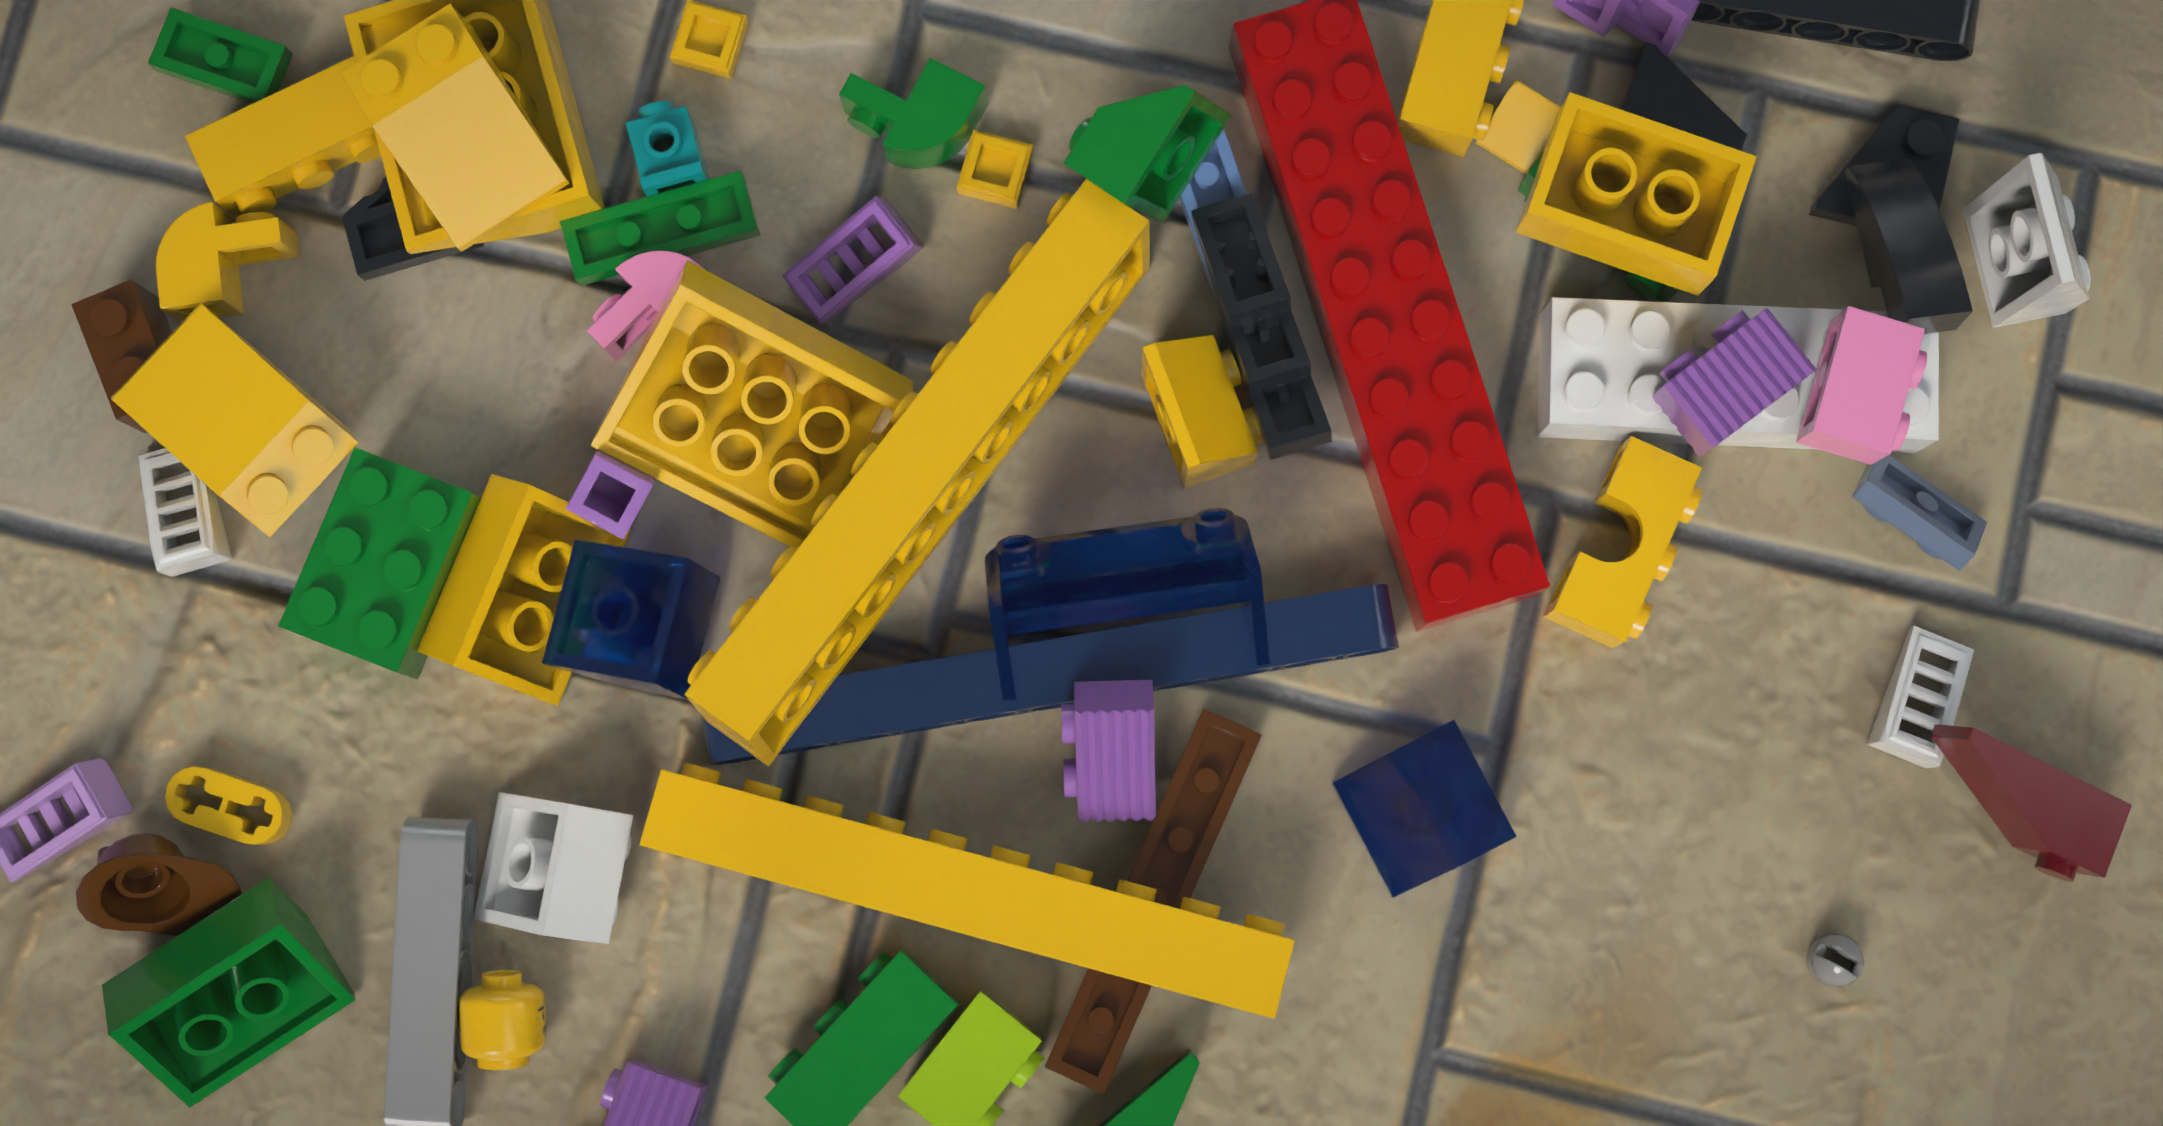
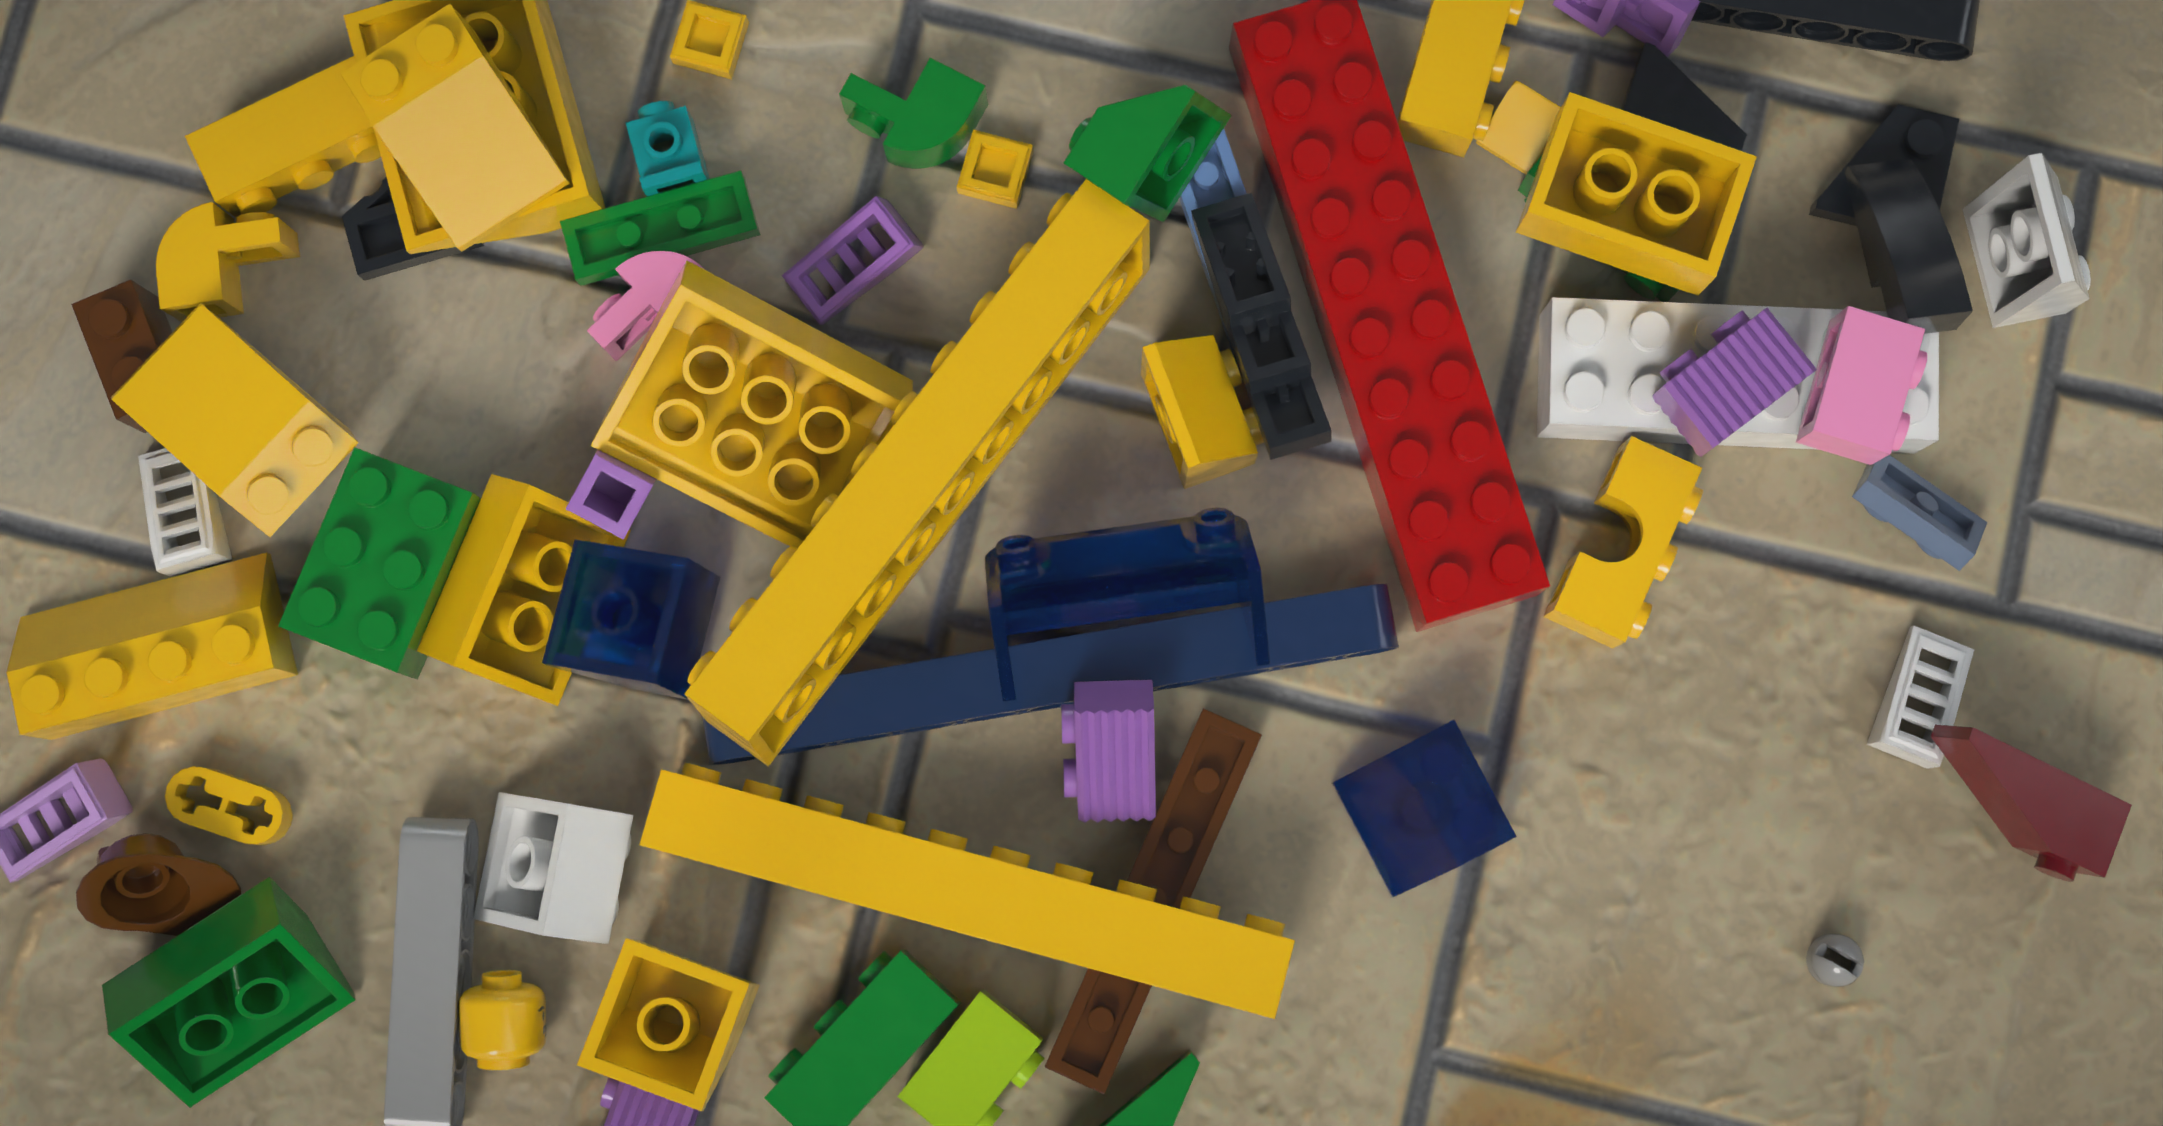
green plate [148,7,293,104] -> none
none -> yellow slope [6,552,298,740]
none -> yellow slope [577,938,760,1111]

